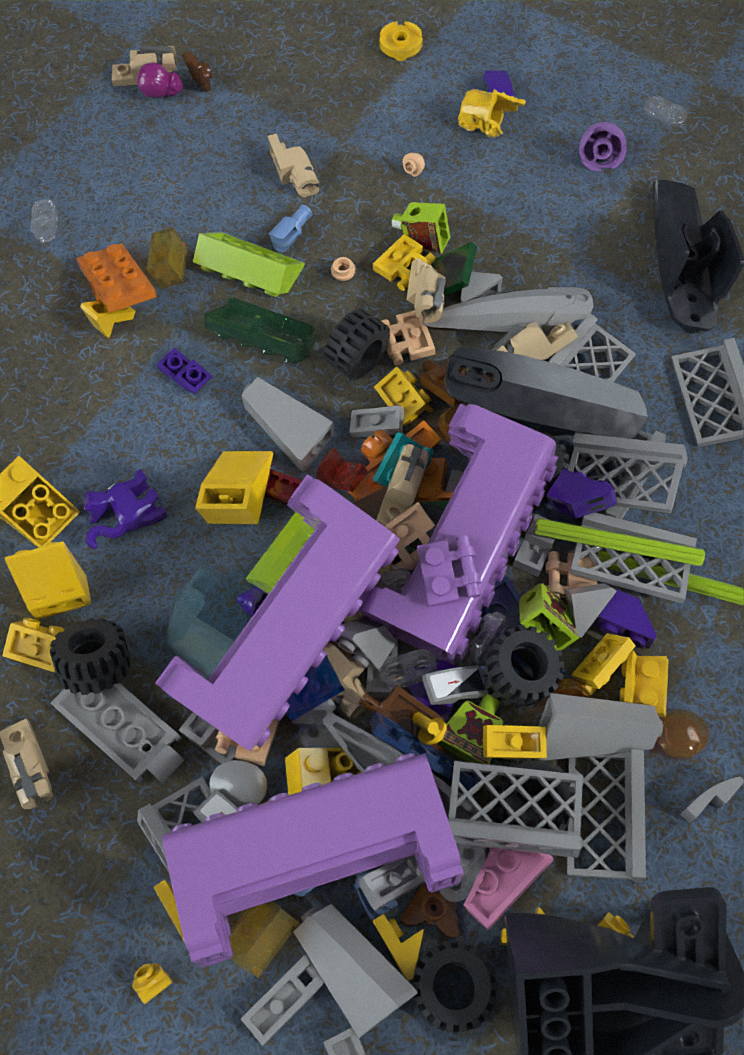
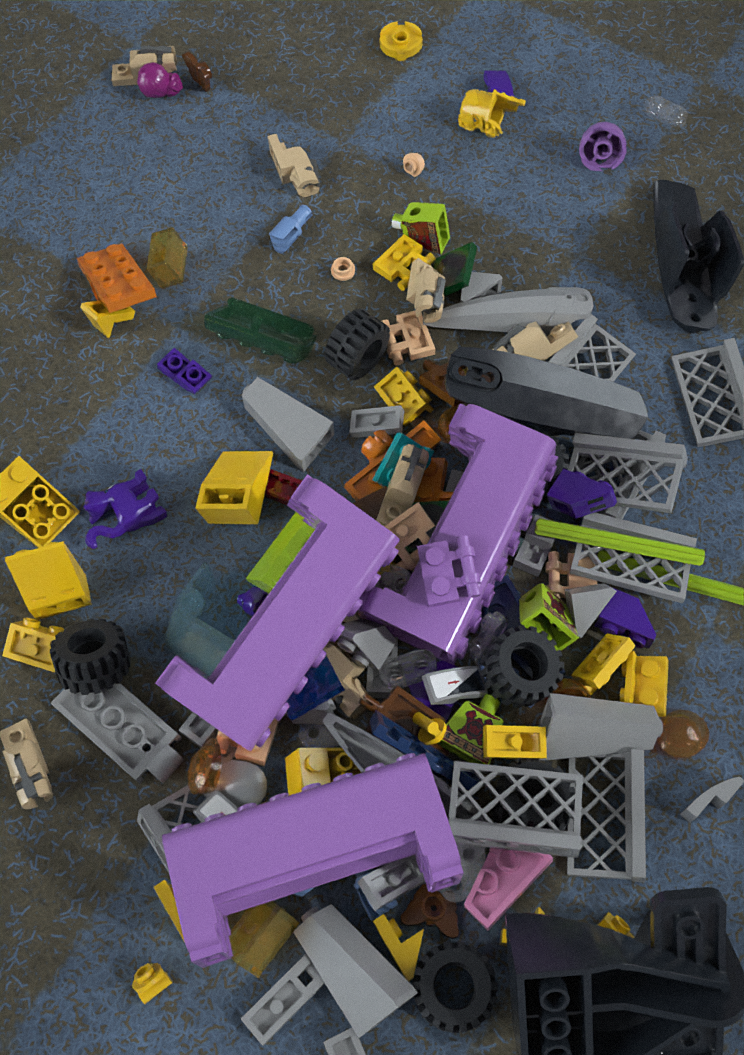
clear plate [31,199,58,242] -> none
lime slope [193,232,305,297] -> none
clear red slope [316,447,368,492] -> none
none -> clear orange hat [187,738,221,795]

